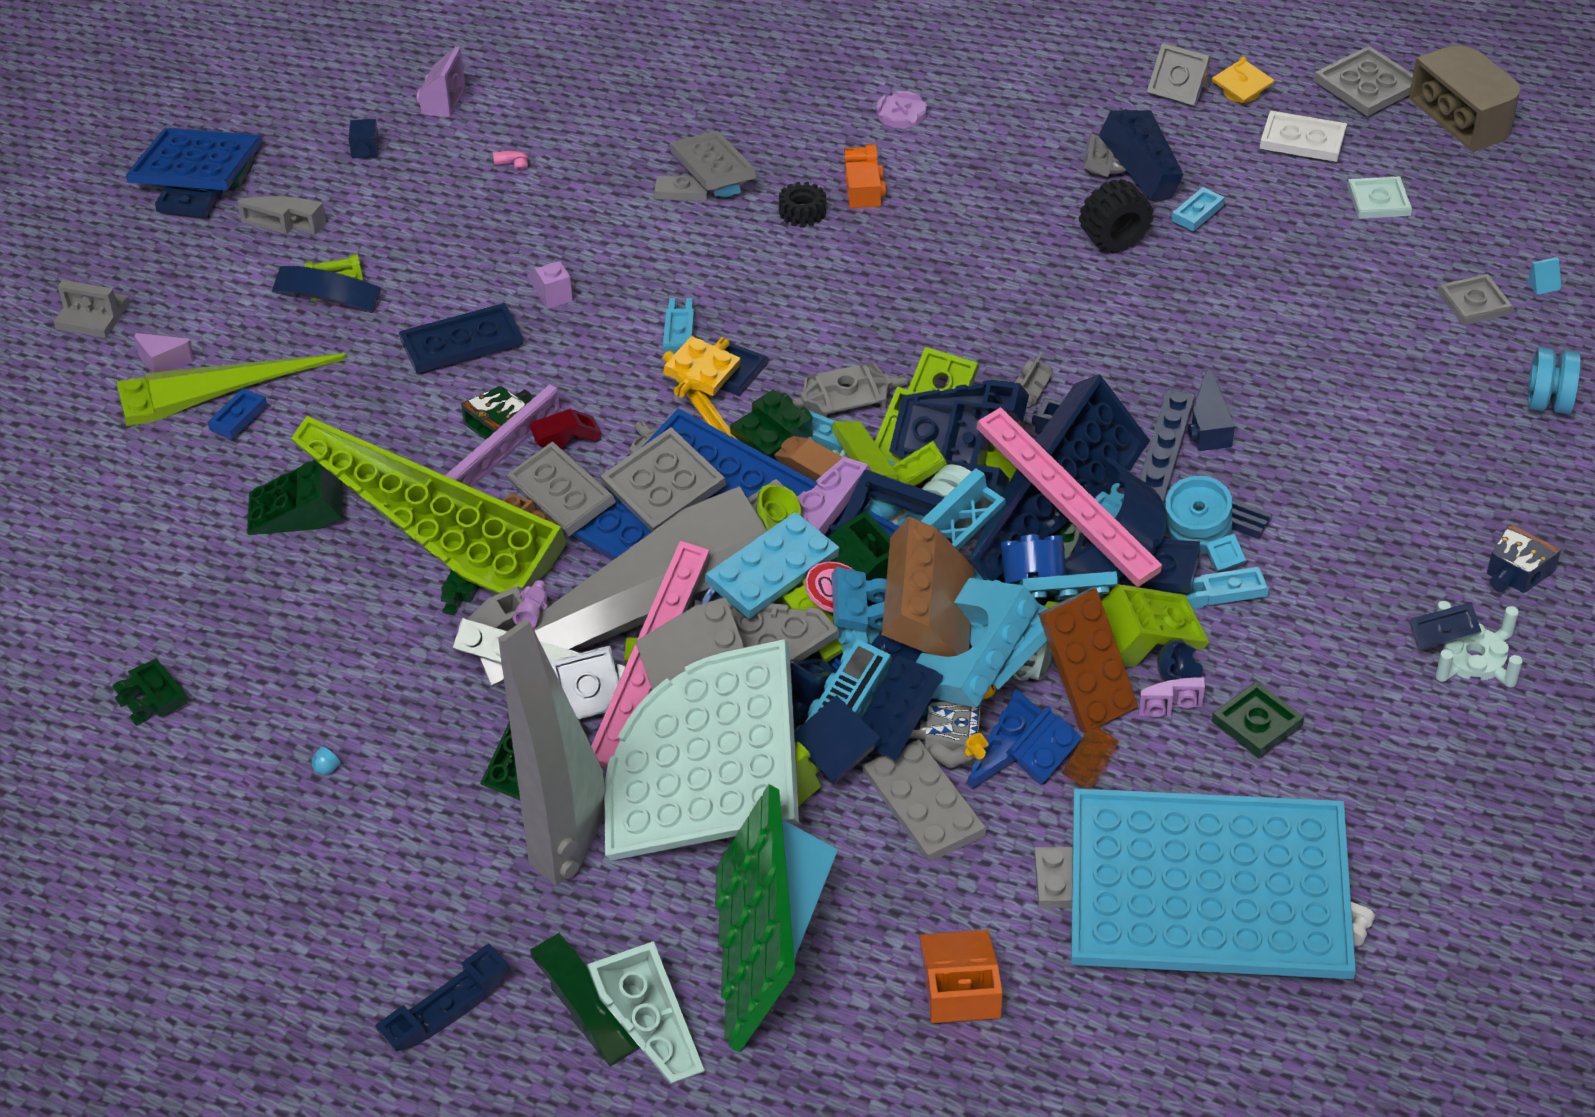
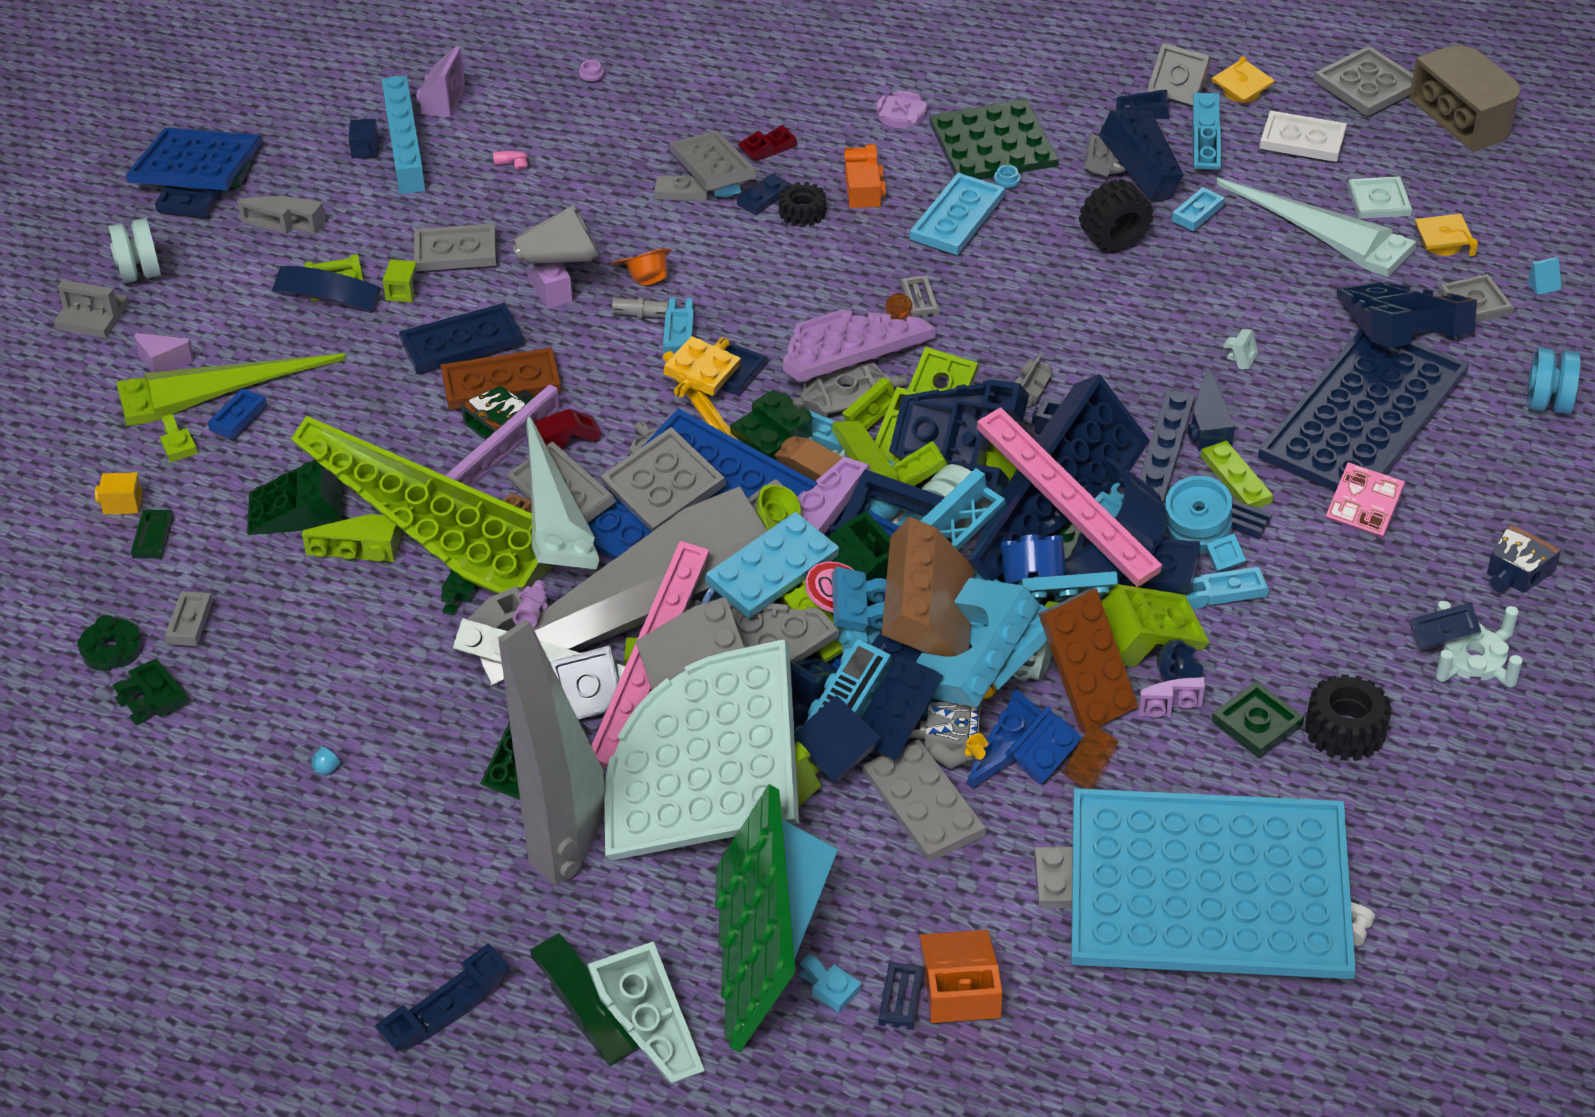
none -> dark green plate [77,615,142,671]
none -> yellow brick [95,472,143,514]
none -> light aqua wheel [108,218,161,284]
none -> dark green tile [131,510,174,559]
none -> lime plate [160,413,198,463]
none -> light grey plate [165,591,213,646]
none -> lime slope [302,514,402,562]
none -> medium azure brick [381,76,425,194]
none -> lime panel [382,259,417,302]
none -> light grey plate [414,224,496,271]
none -> dark orange plate [440,347,561,410]
none -> light grey windscreen [512,204,600,264]
none -> light aqua plate [526,416,599,569]
none -> lavender plate [579,60,604,82]
none -> orange piece [610,248,671,286]
none -> light grey pin [612,297,669,319]
none -> dark blue plate [737,173,791,216]
none -> dark red slope [738,124,798,160]
none -> lavender plate [783,310,936,382]
none -> medium azure plate [799,954,861,1013]
none -> lime plate [842,377,895,430]
none -> dark blue tile [878,962,923,1030]
none -> clear orange plate [885,293,913,319]
none -> light grey tile [900,275,939,319]
none -> medium azure plate [910,173,1005,255]
none -> dark green plate [929,99,1059,180]
none -> medium azure plate [994,165,1020,188]
none -> dark blue slope [1116,89,1170,119]
none -> medium azure slope [1192,93,1221,170]
none -> lime plate [1201,440,1273,508]
none -> light aqua plate [1217,178,1416,277]
none -> light aqua tile [1223,329,1258,369]
none -> dark blue plate [1258,329,1469,491]
none -> black tyre [1305,674,1392,761]
none -> bright pink tile [1326,463,1405,538]
none -> dark blue wedge [1337,281,1477,351]
none -> yellow hat [1414,214,1478,256]

